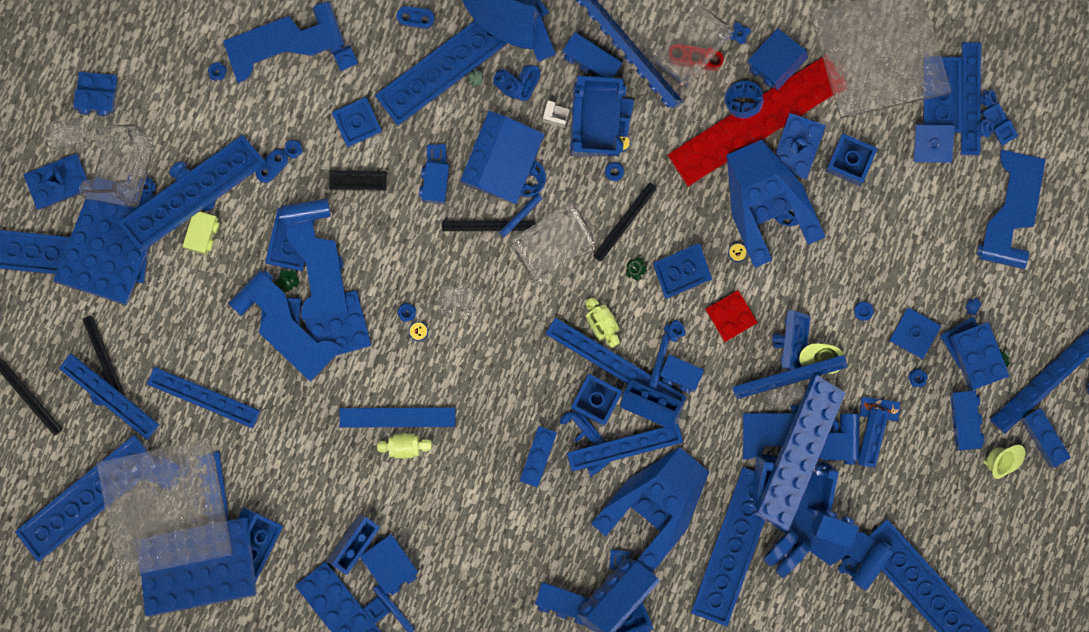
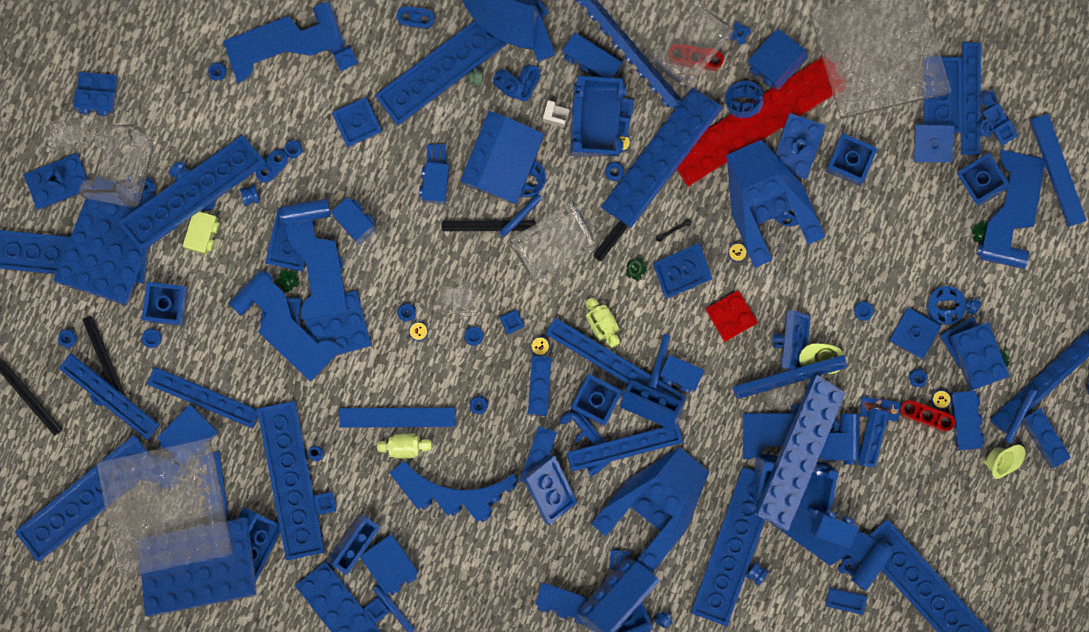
black plate [329,170,387,191] -> none
blue plate [664,320,686,342] -> none
blue wheel [762,529,811,578] -> none
none -> blue plate [58,329,77,348]
none -> blue brick [142,282,188,327]
none -> blue tile [142,329,162,348]
none -> blue brick [157,405,219,466]
none -> blue wheel [240,184,260,207]
none -> blue plate [257,401,325,561]
none -> blue pin [308,446,324,461]
none -> blue plate [313,492,337,516]
none -> blue brick [331,197,376,245]
none -> blue arch [389,461,518,523]
none -> blue tile [464,326,484,346]
none -> blue plate [470,396,488,415]
none -> blue tile [499,309,525,335]
none -> blue plate [522,455,578,525]
none -> blue brick [528,356,551,416]
none -> light yellow tile [531,337,550,356]
none -> blue plate [601,88,723,228]
none -> blue plate [654,611,673,629]
none -> black hinge [656,219,691,242]
none -> blue wheel [746,561,769,586]
none -> blue tile [825,587,867,615]
none -> red beam [899,400,955,432]
none -> blue piece [926,286,966,325]
none -> light yellow tile [931,390,951,410]
none -> blue brick [957,152,1011,207]
none -> dark green plant [971,221,987,243]
none -> blue bar [1004,389,1037,444]
none -> blue tile [1029,114,1087,227]

